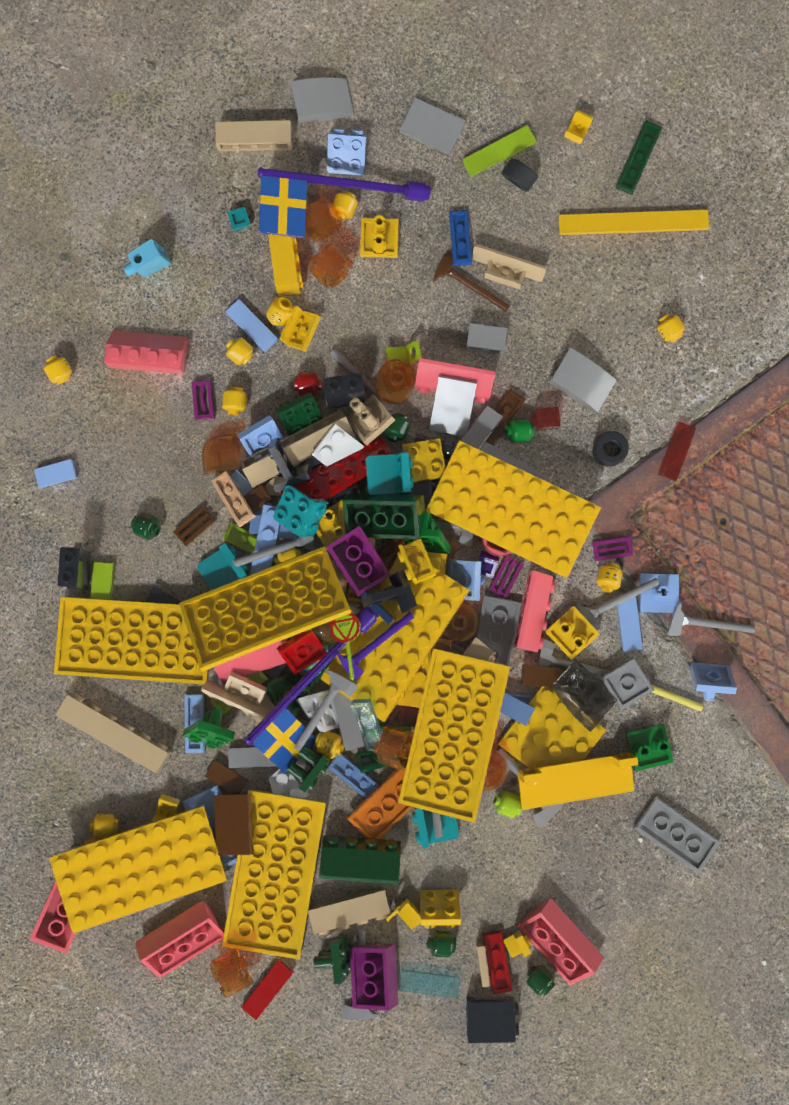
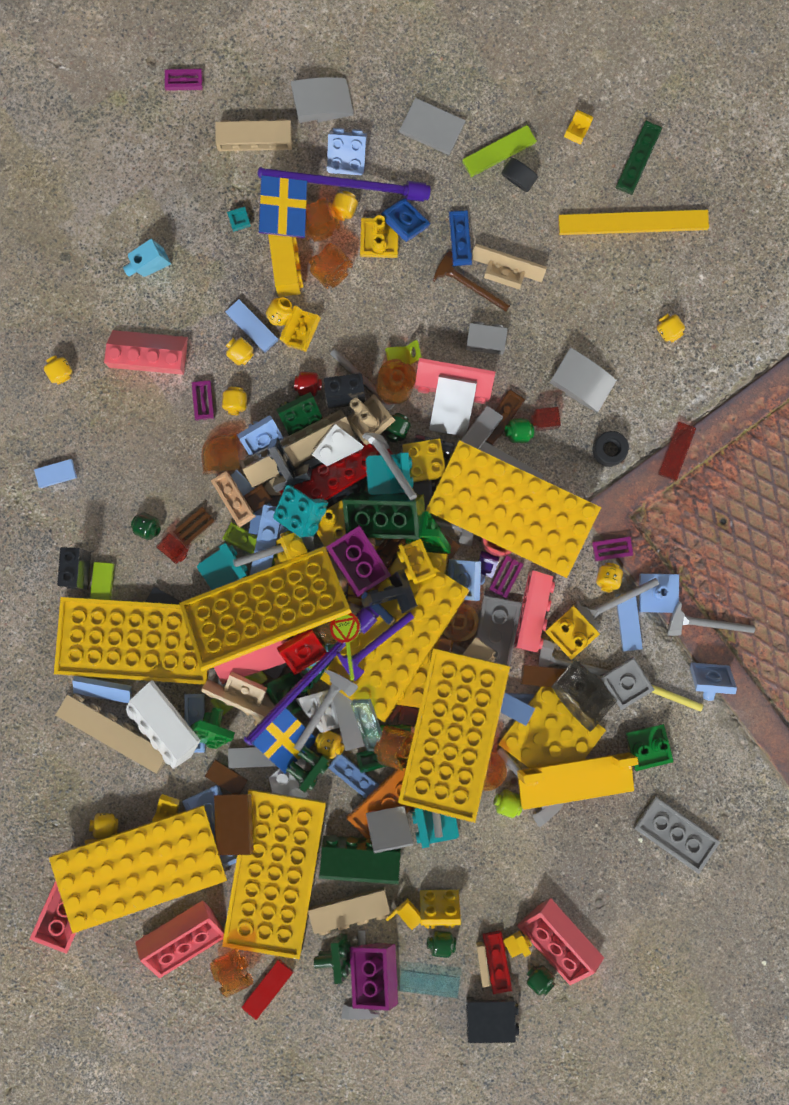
none -> light blue tile [72,676,132,703]
none -> white slope [126,681,200,769]
none -> clear red bracket [156,532,189,564]
none -> magenta tile [165,69,203,91]
none -> yellow bracket [276,531,307,560]
none -> light grey piece [362,433,417,500]
none -> light grey tile [366,806,413,853]
none -> blue tile [381,198,431,242]

